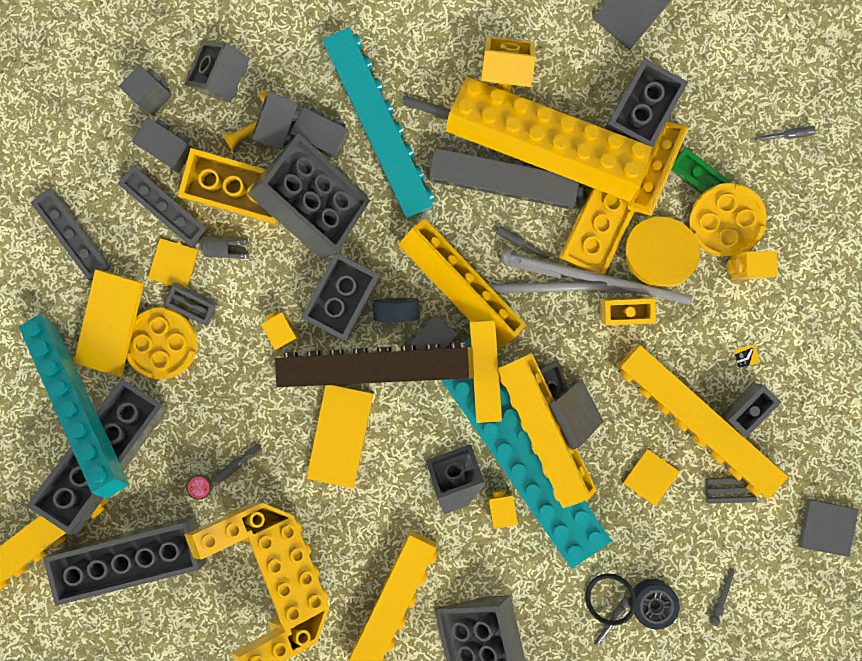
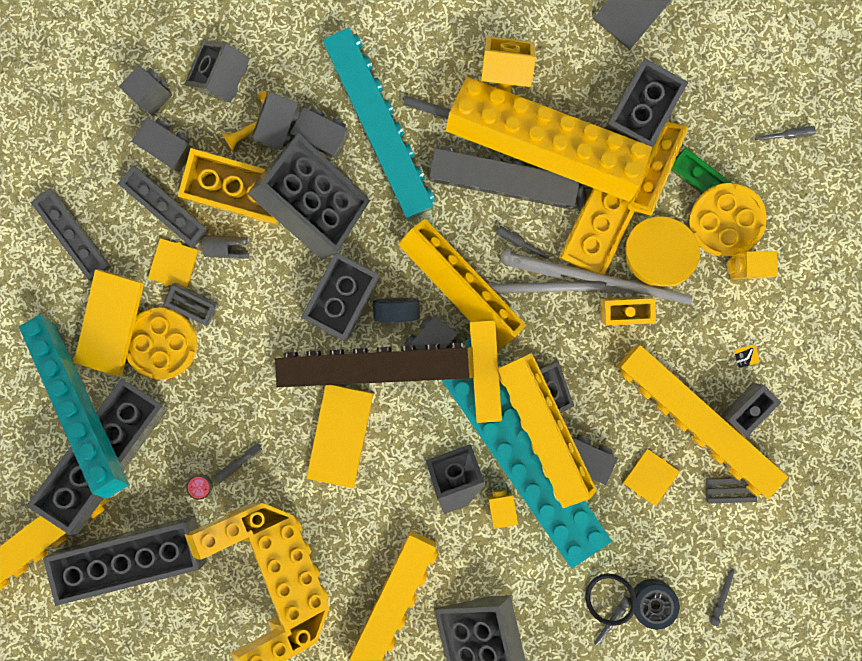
yellow brick [261,311,300,350] -> none
dark grey tile [549,379,604,450] -> none
dark grey tile [798,499,859,557] -> none
none -> dark grey brick [571,434,618,485]

